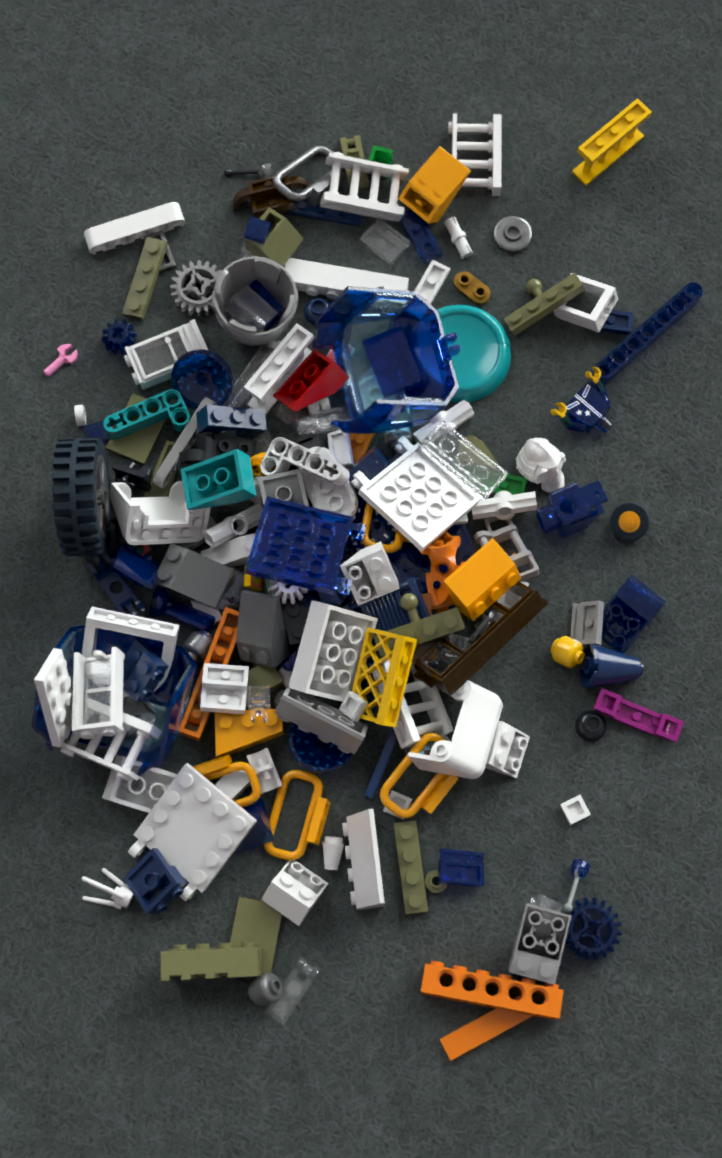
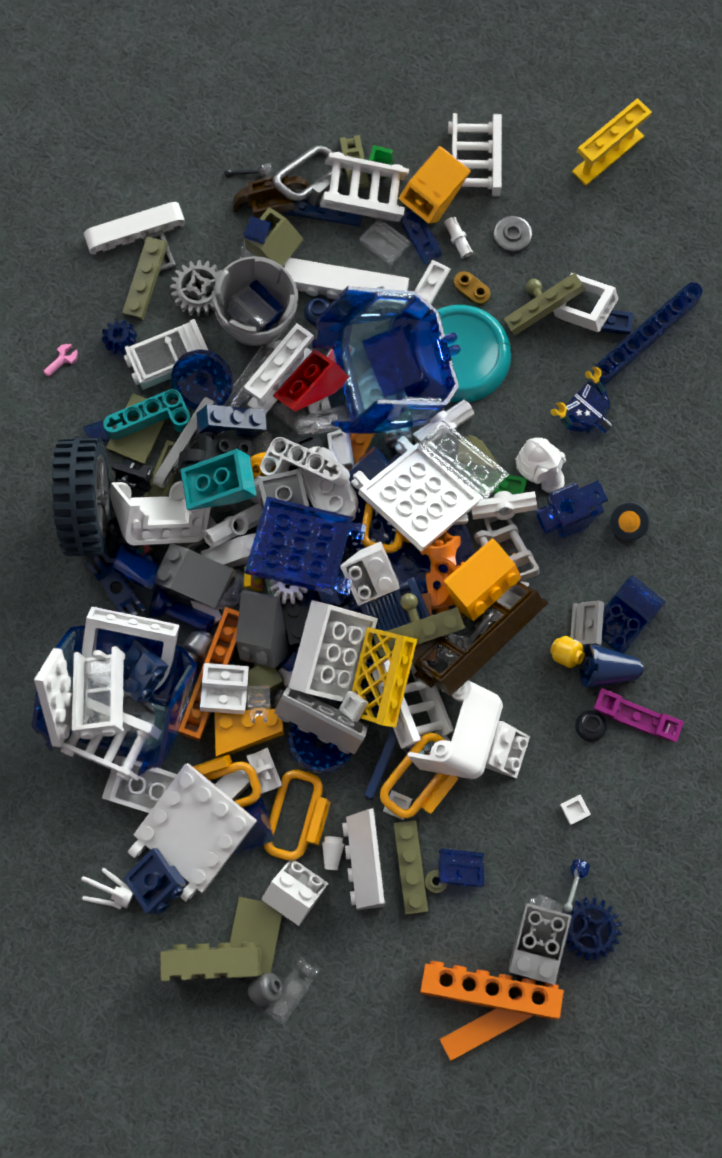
white tile [74,405,87,426] -> none

